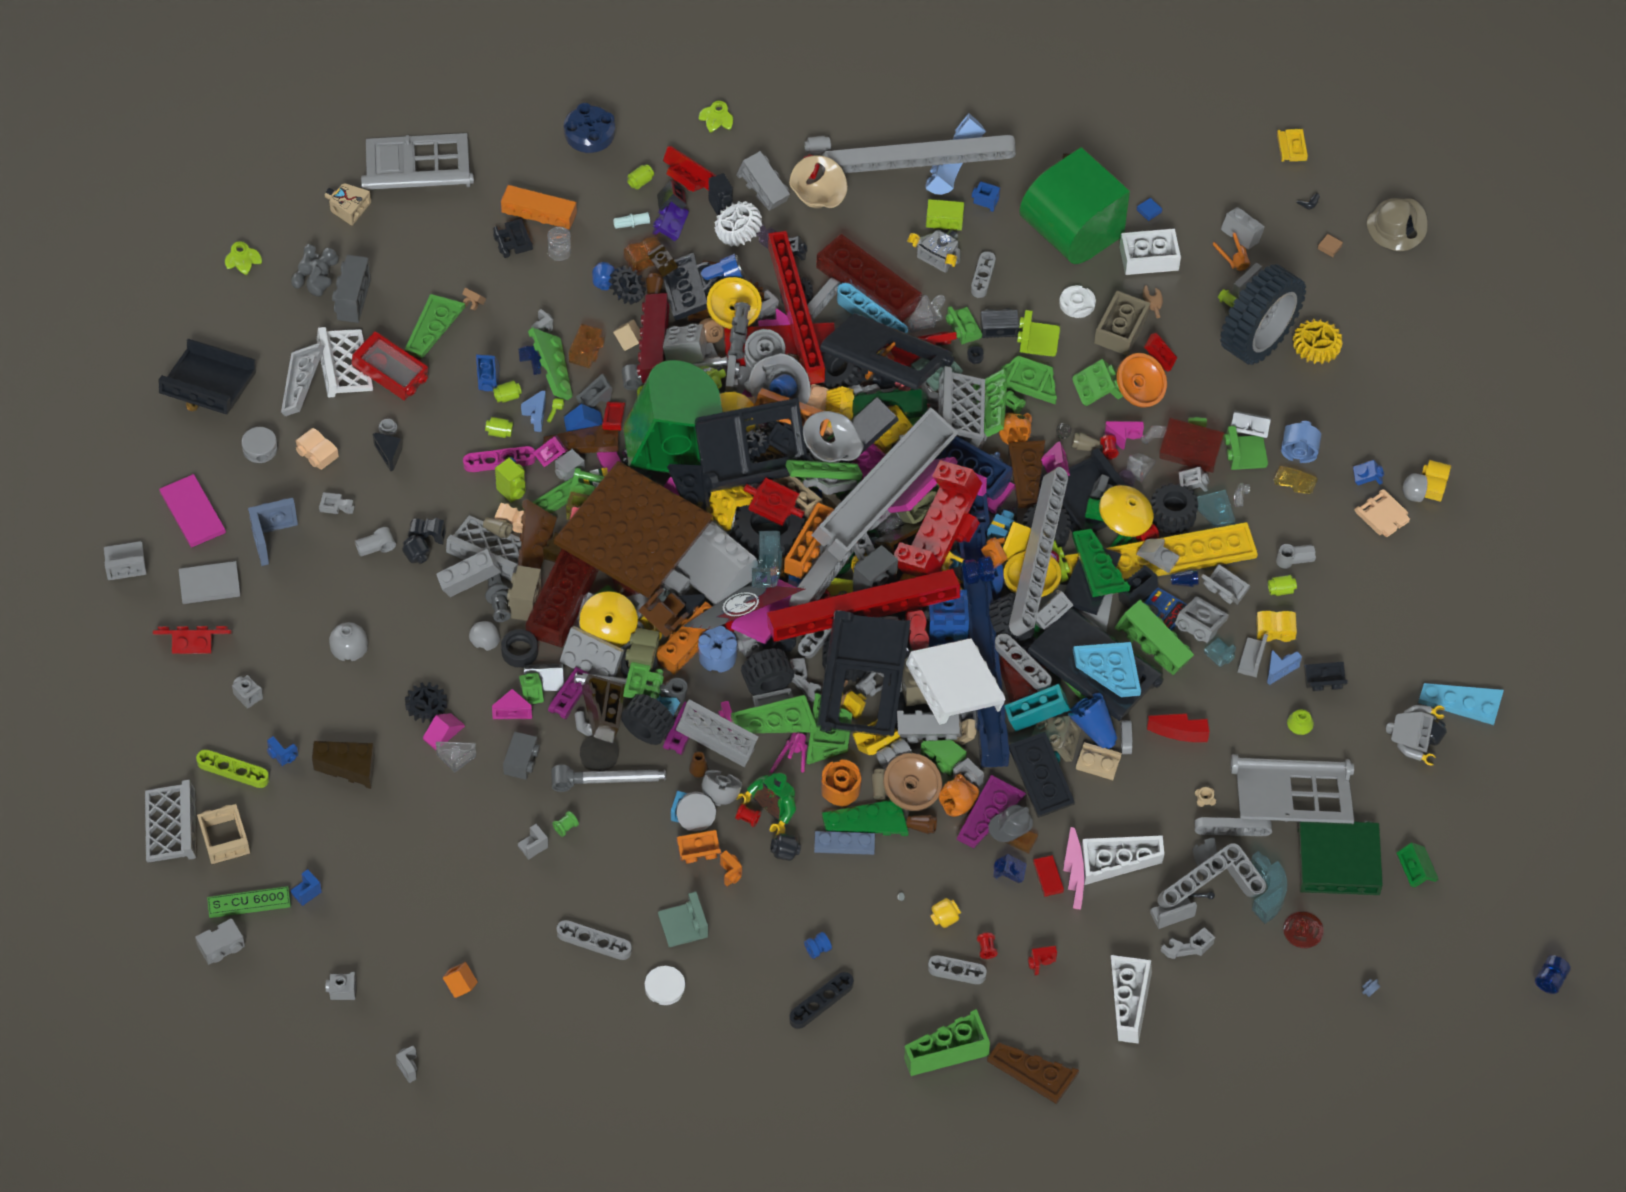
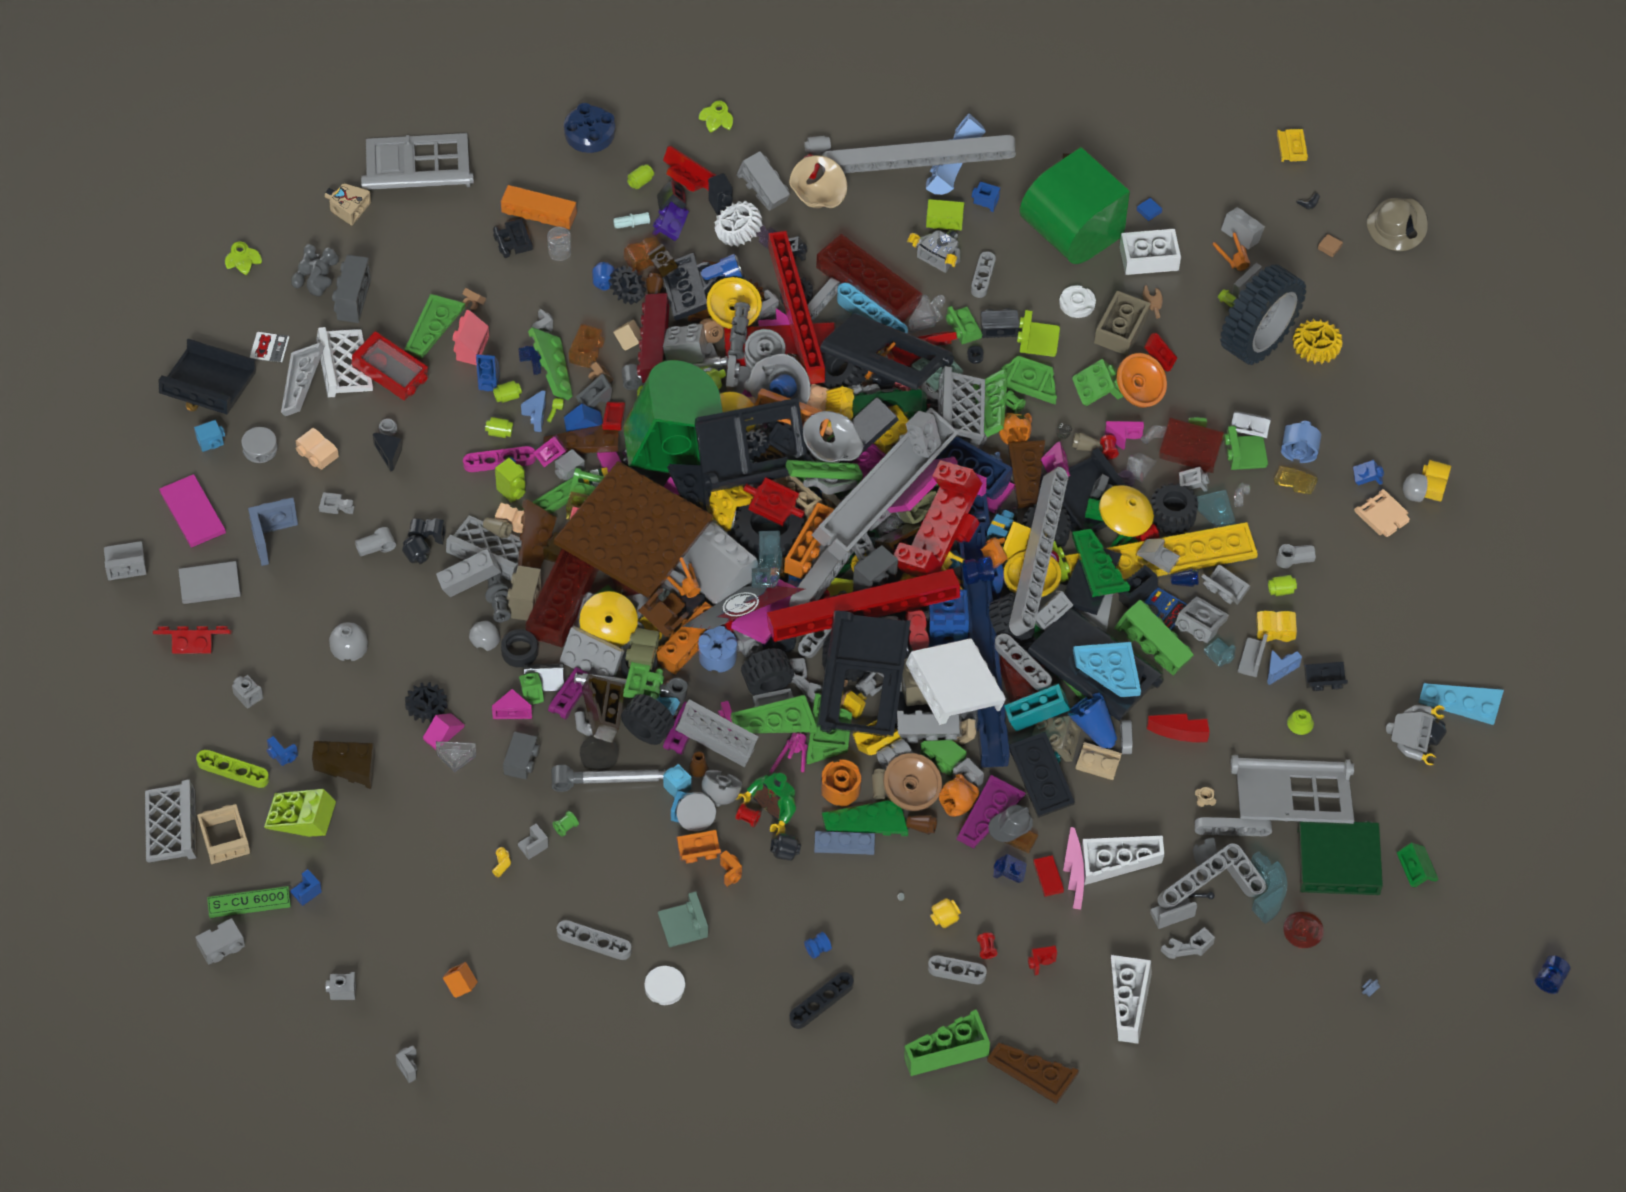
none -> dark azure brick [194,420,225,452]
none -> sticker [250,332,289,362]
none -> lime slope [264,789,336,837]
none -> coral slope [453,310,489,365]
none -> yellow arm [492,847,511,877]
none -> medium nougat tile [588,362,614,383]
none -> medium azure brick [663,764,691,798]
none -> orange plant [667,557,701,598]
none -> light grey brick [906,411,941,458]

